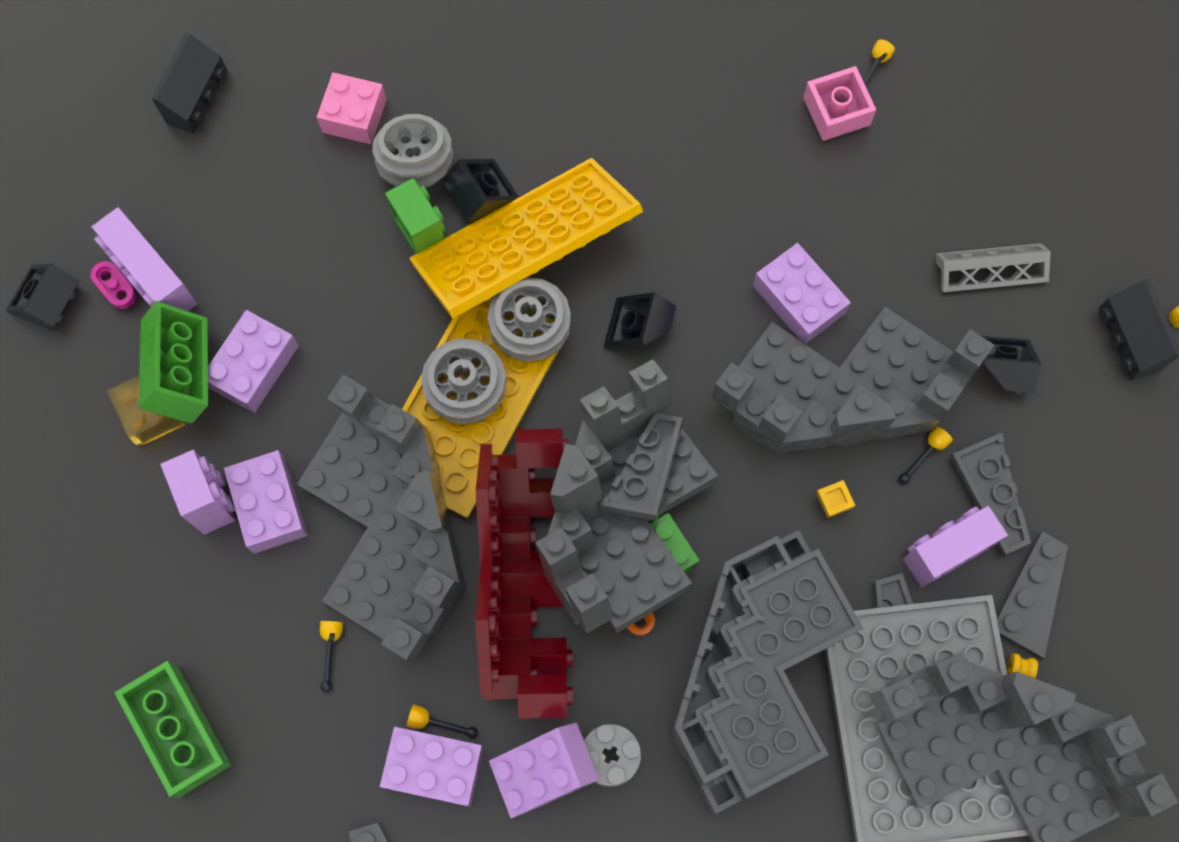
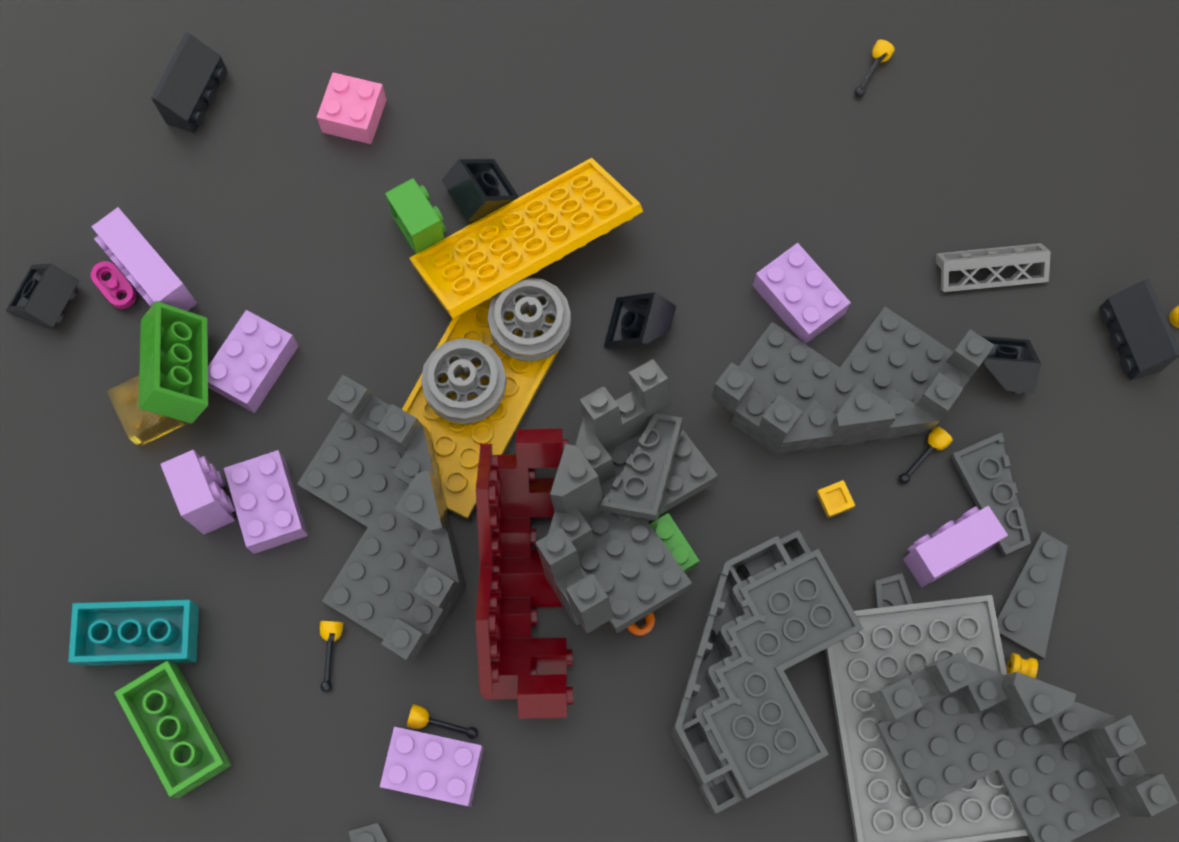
light grey wheel [372,114,453,188] -> none
lavender brick [489,722,600,818] -> none
light grey brick [584,724,641,787] -> none
bright pink brick [803,66,876,141] -> none
none -> teal brick [68,600,199,666]

